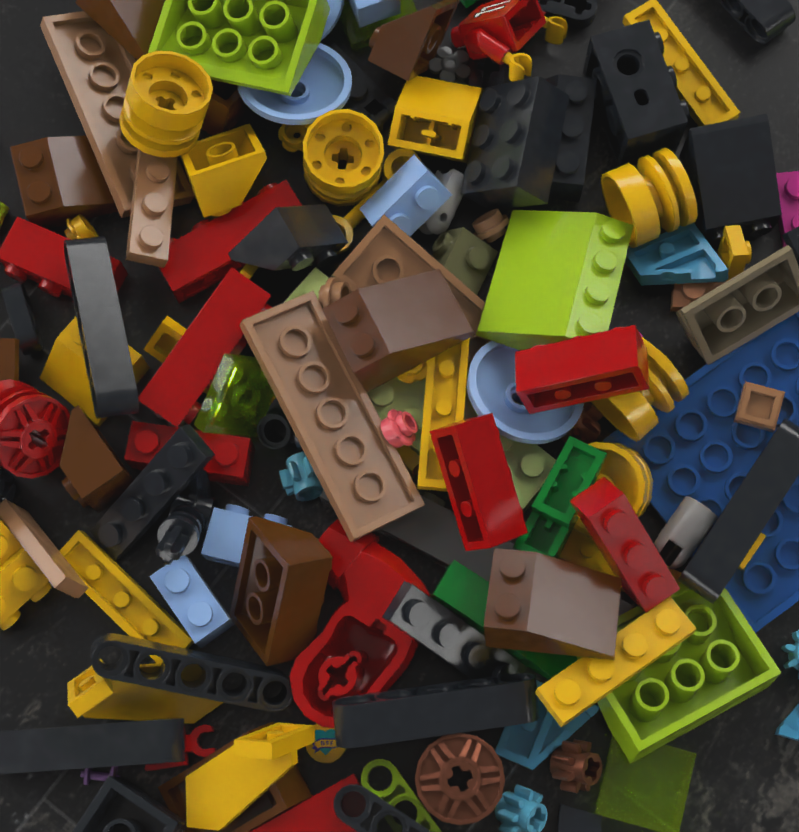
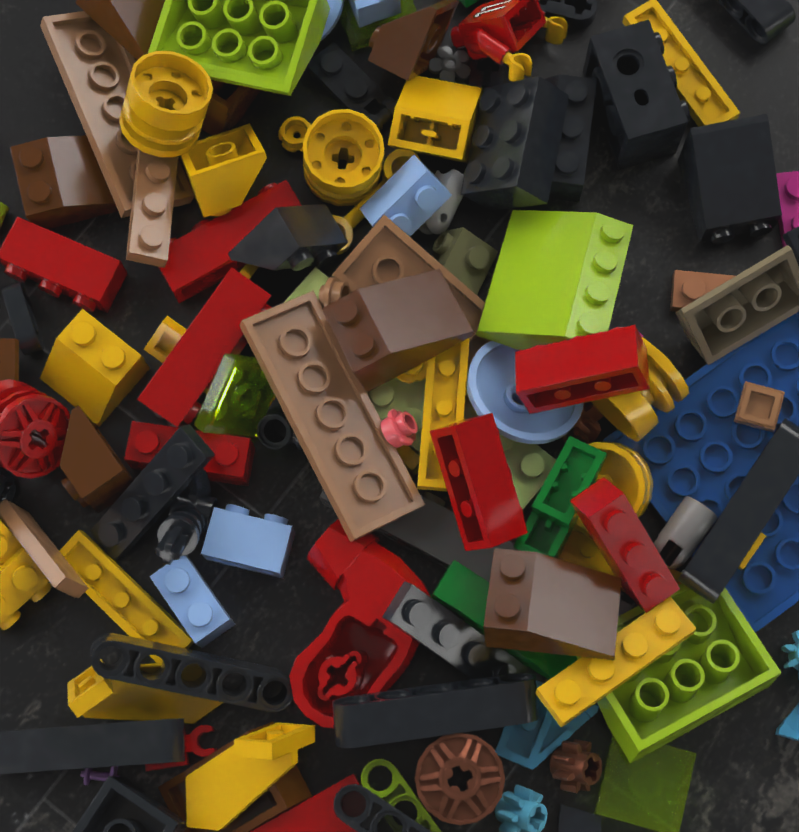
yellow plate [64,214,99,240] -> none
black beam [64,236,139,419] -> none
reddish brown slope [229,516,333,666] -> none
light blue dish [237,43,352,126] -> none
medium azure gear [279,452,323,501] -> none
yellow tile [306,723,346,763] -> none
medium nougat plate [472,209,509,243] -> none
yellow wheel [601,148,698,248] -> none
dark azure wing [625,223,728,286] -> none
yellow plate [717,225,752,281] -> none

